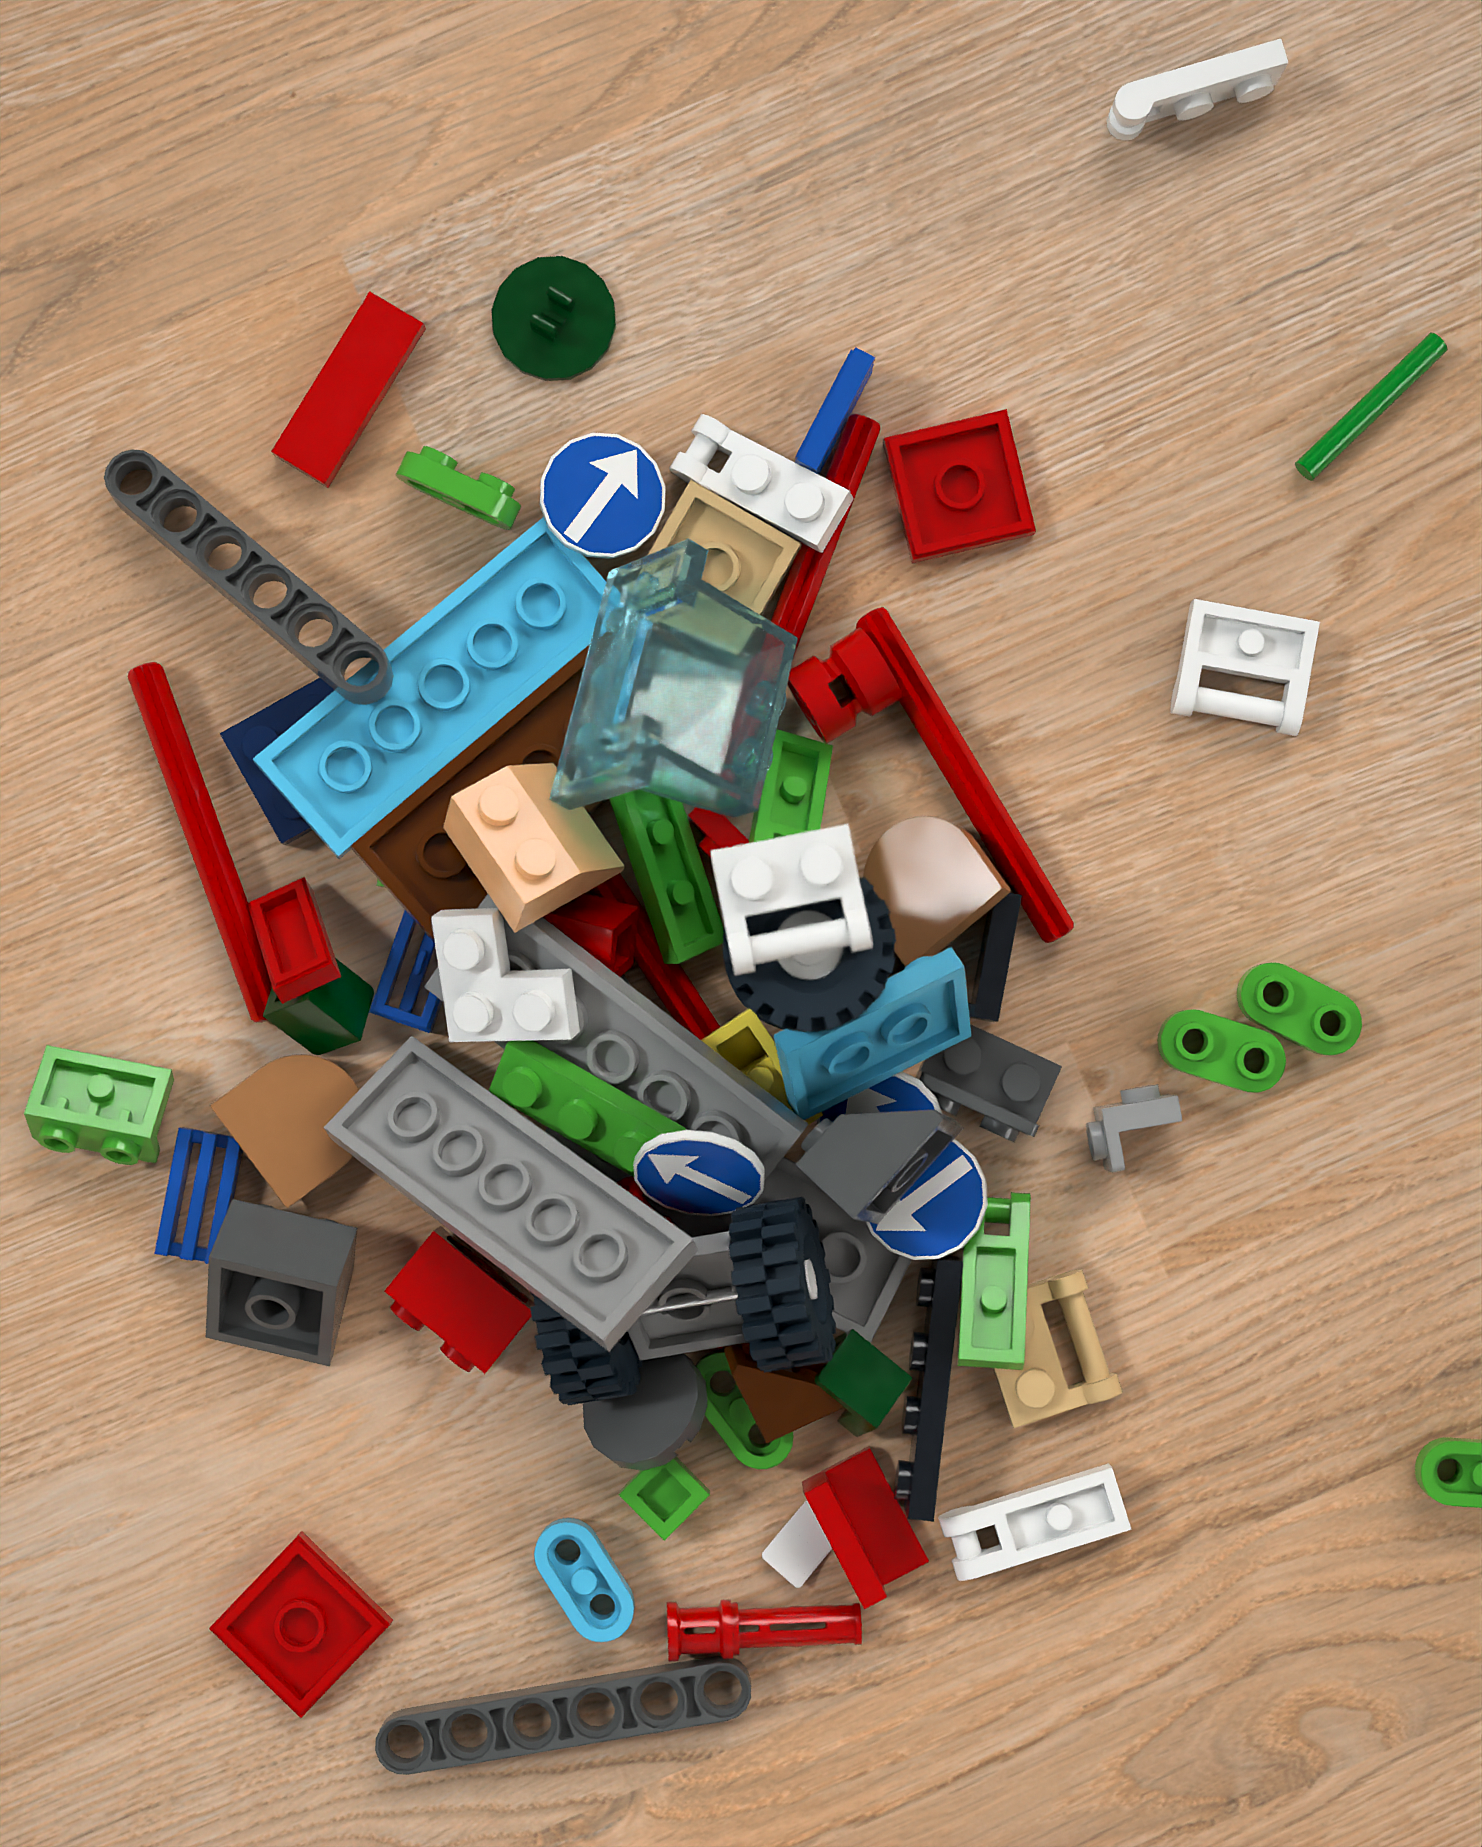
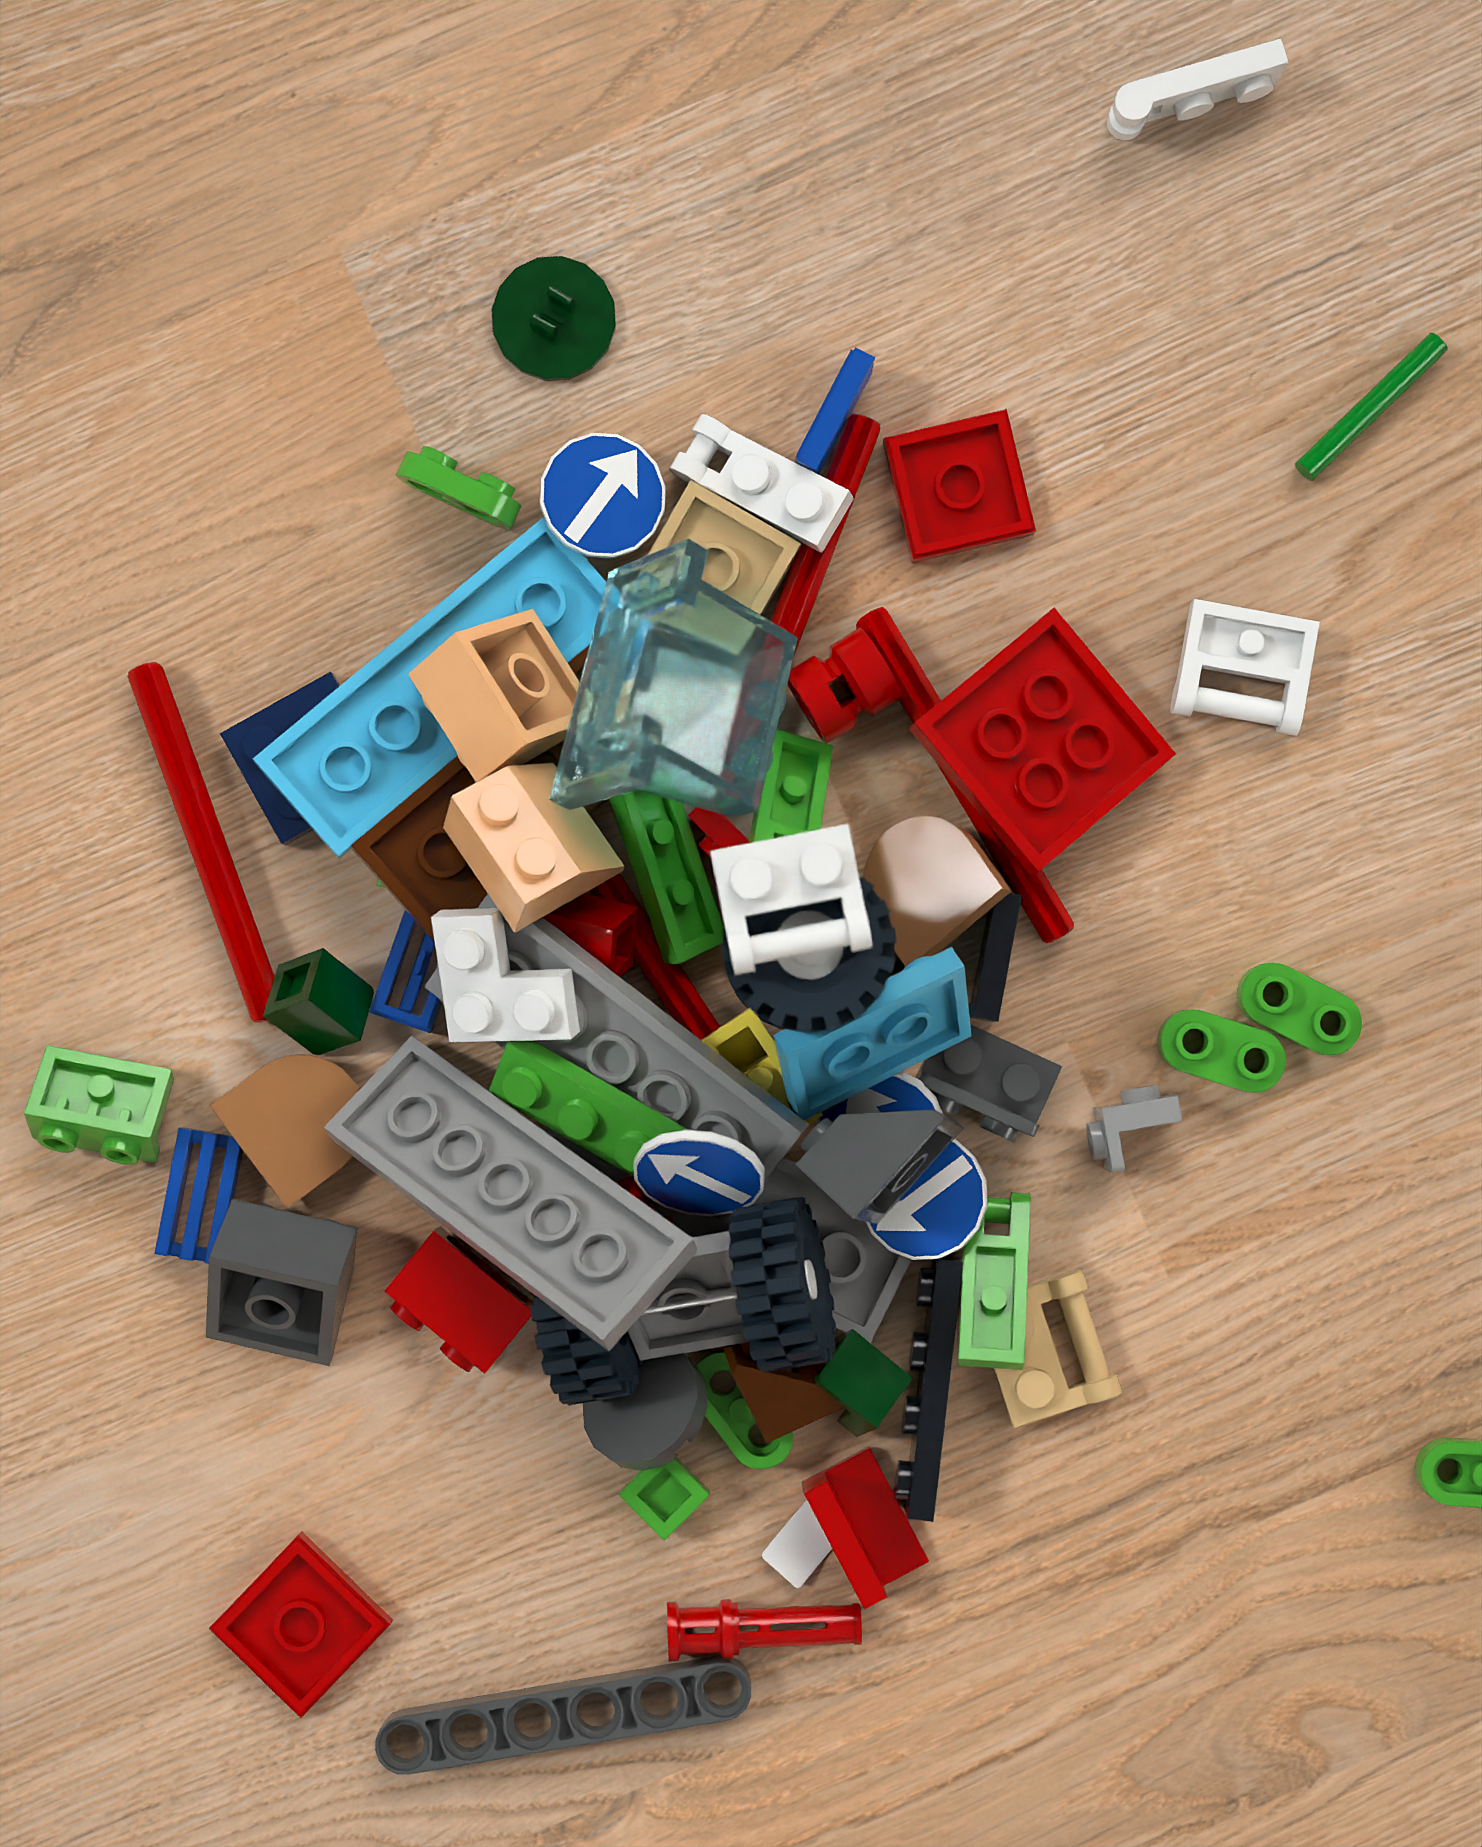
dark grey beam [104,449,394,705] -> none
red tile [247,877,341,1004] -> none
red tile [271,291,426,488] -> none
medium azure plate [534,1518,635,1642] -> none
white plate [938,1463,1132,1581] -> none
none -> light nougat slope [408,609,601,783]
none -> red plate [908,607,1176,876]

